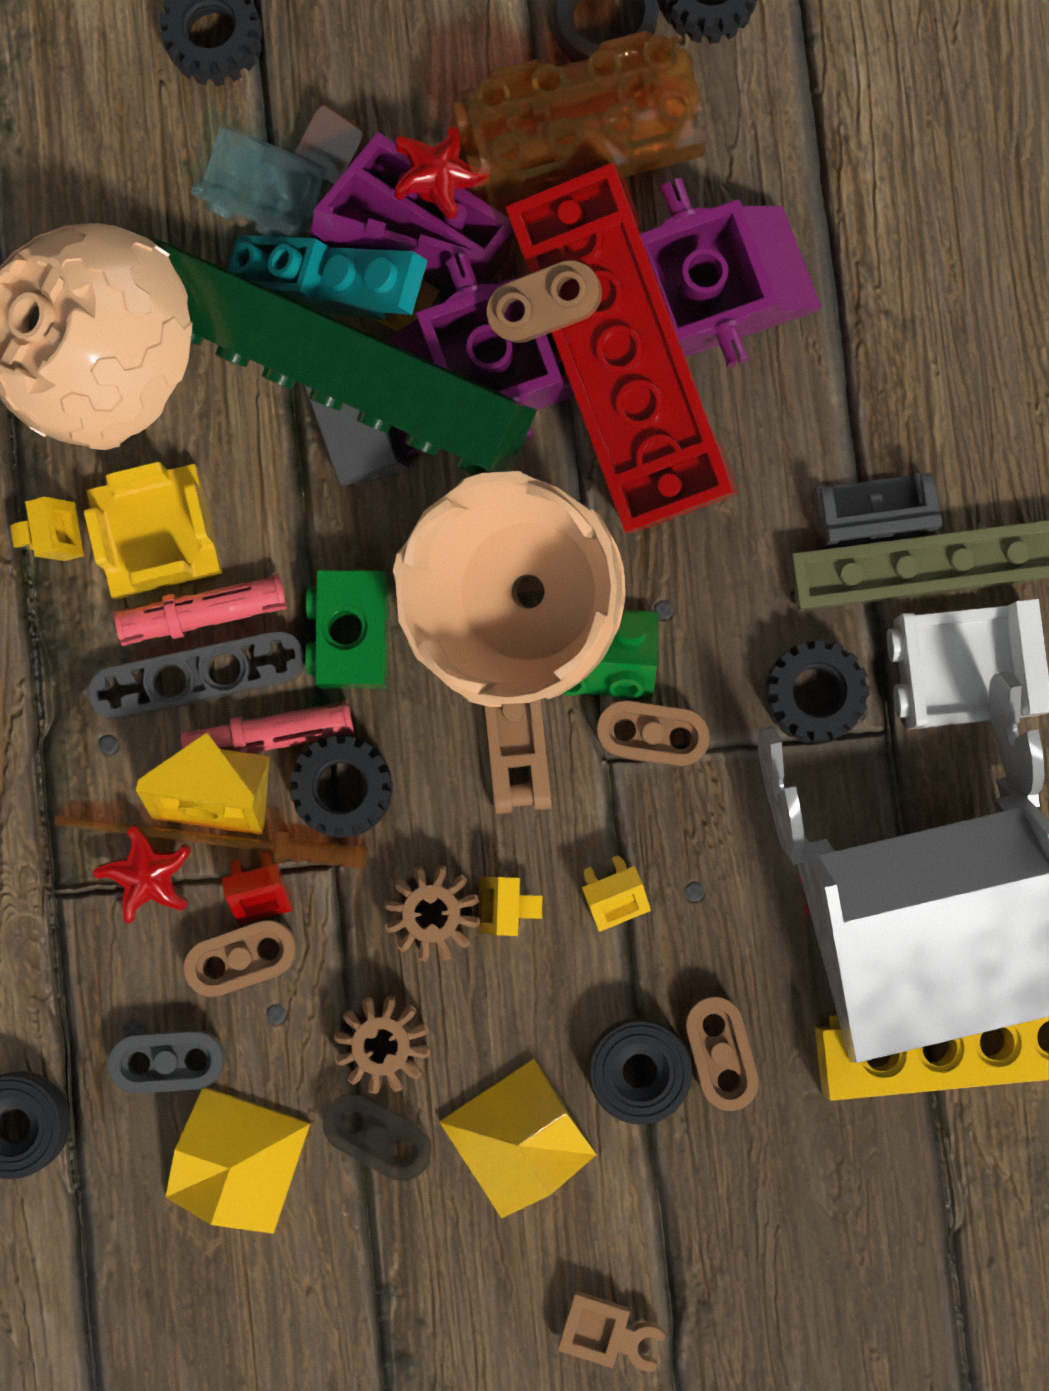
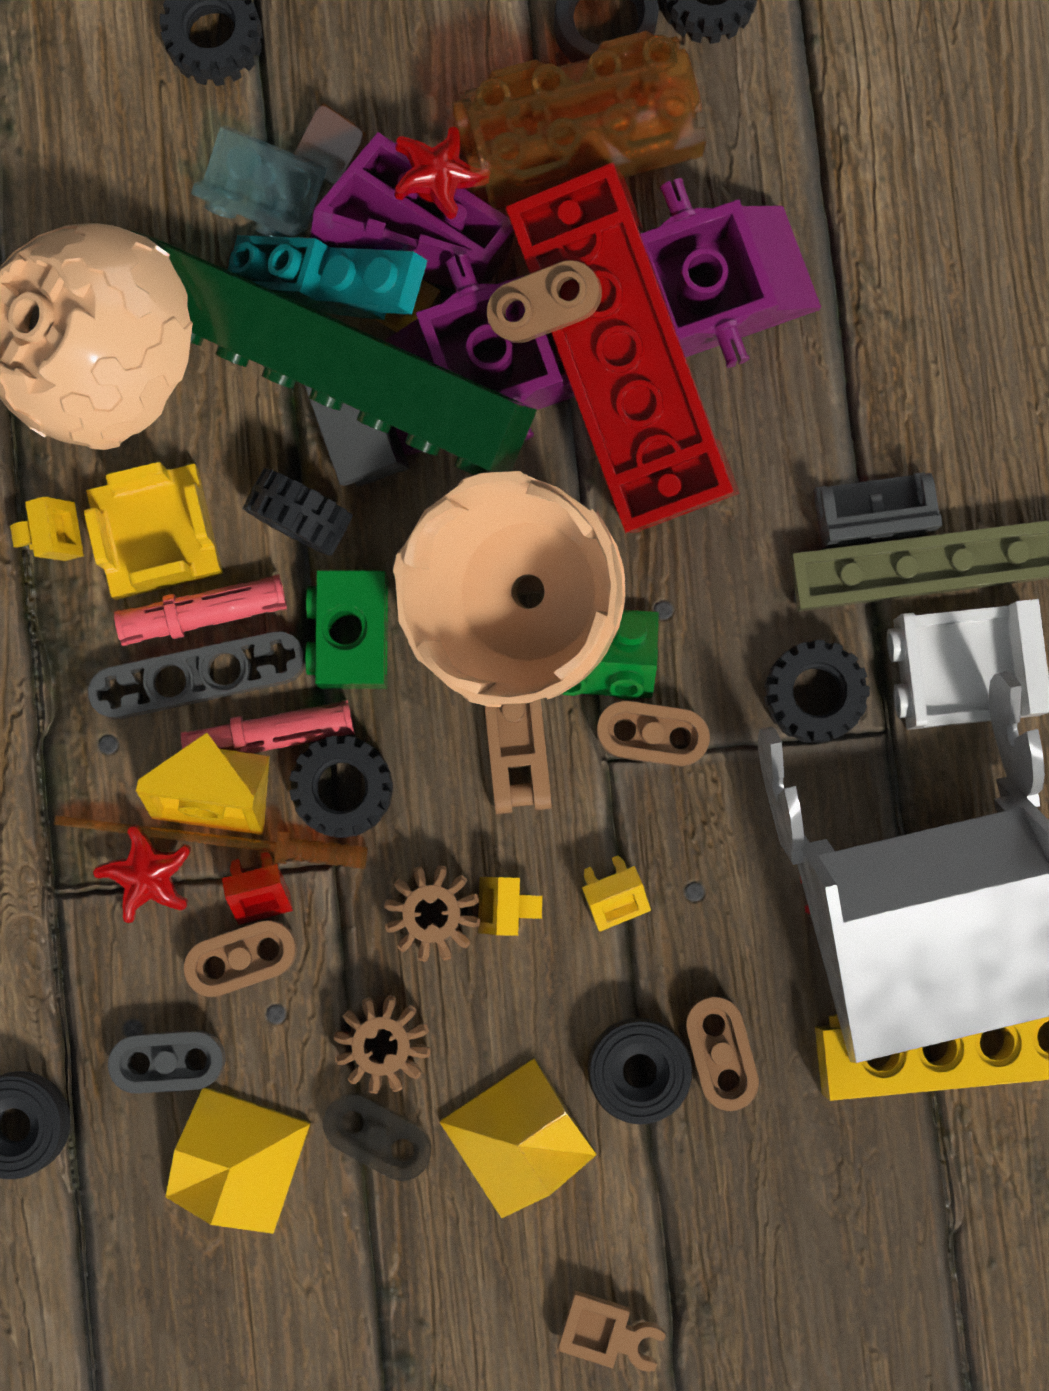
none -> black tyre [242,468,353,556]

